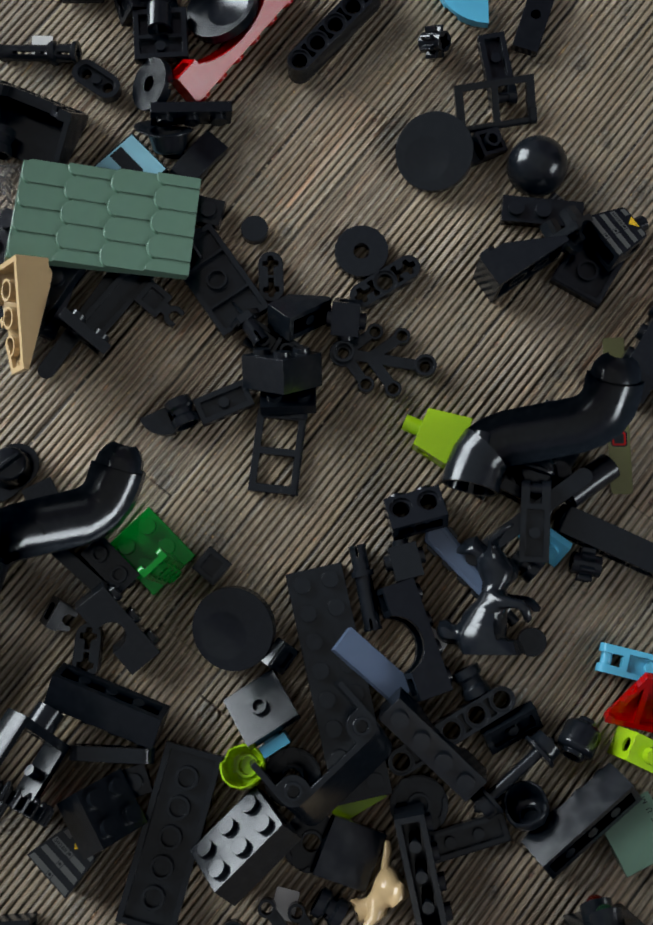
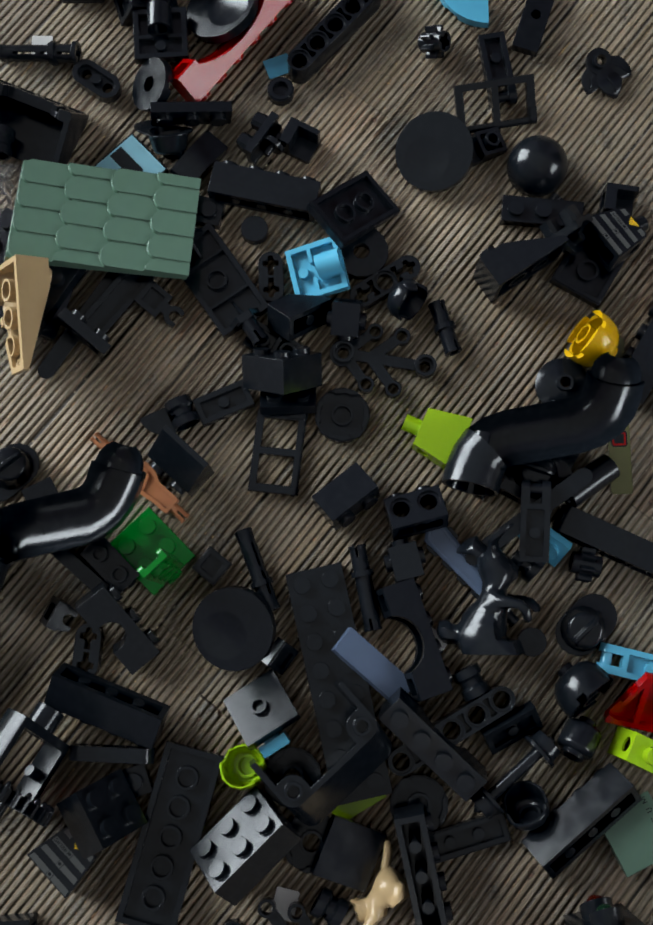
none -> nougat piece [90,432,190,523]
none -> black slope [147,425,215,497]
none -> black brick [207,160,321,223]
none -> black pin [234,527,281,611]
none -> black hips [236,111,284,166]
none -> medium azure sticker [263,53,288,79]
none -> black tile [267,77,294,106]
none -> black panel [279,117,320,164]
none -> medium azure plate [285,237,351,296]
none -> black tile [306,170,400,250]
none -> black brick [312,462,380,531]
none -> black tile [315,388,370,443]
none -> black hair [387,279,428,321]
none -> black pin [428,299,462,357]
none -> black dish [535,358,586,403]
none -> black cylinder [554,661,614,719]
none -> black piece [555,594,617,656]
none -> yellow cylinder [564,310,620,367]
none -> black plate [581,48,631,99]
none -> black panel [599,182,639,215]

